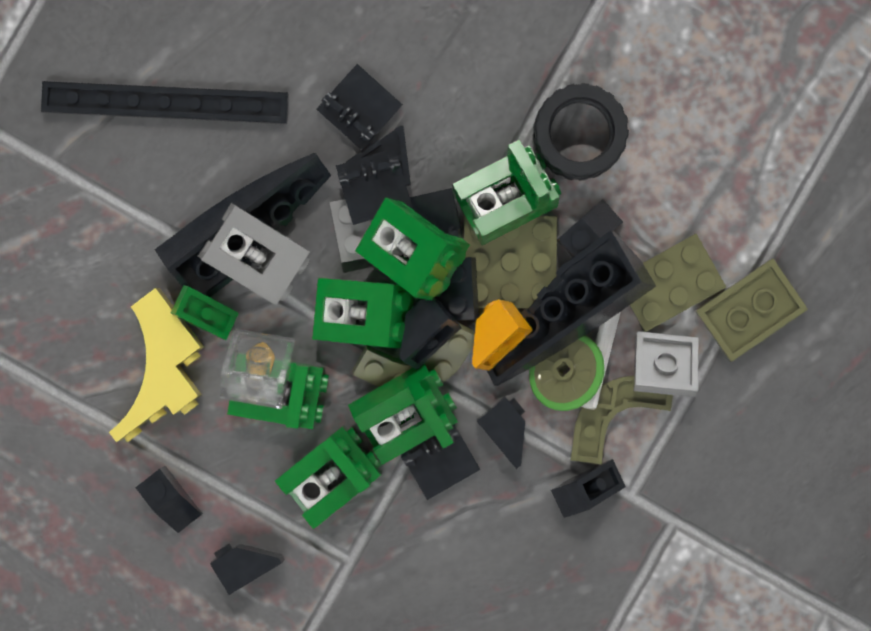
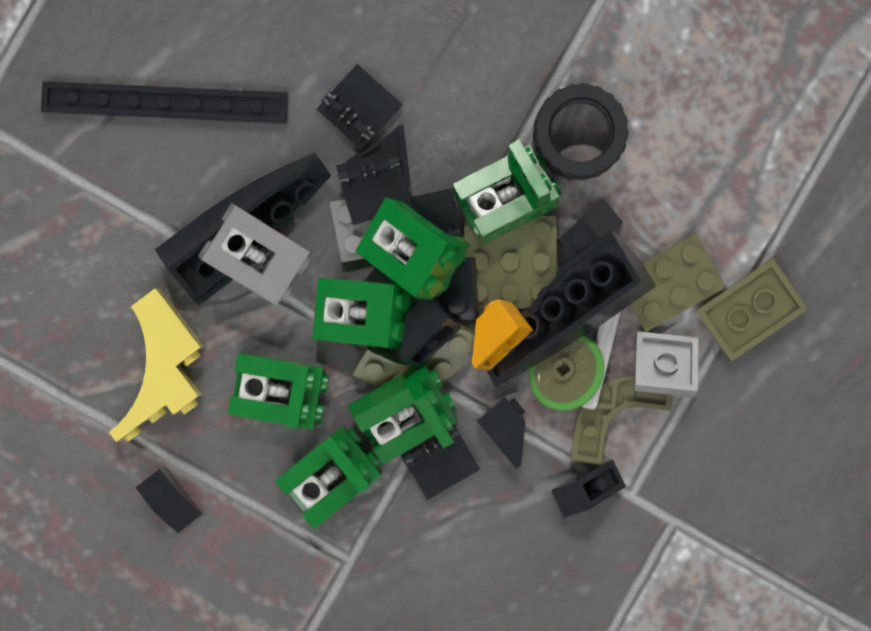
green plate [171,285,239,340] -> none
black slope [210,543,285,595] -> none
clear slope [220,328,295,409] -> none

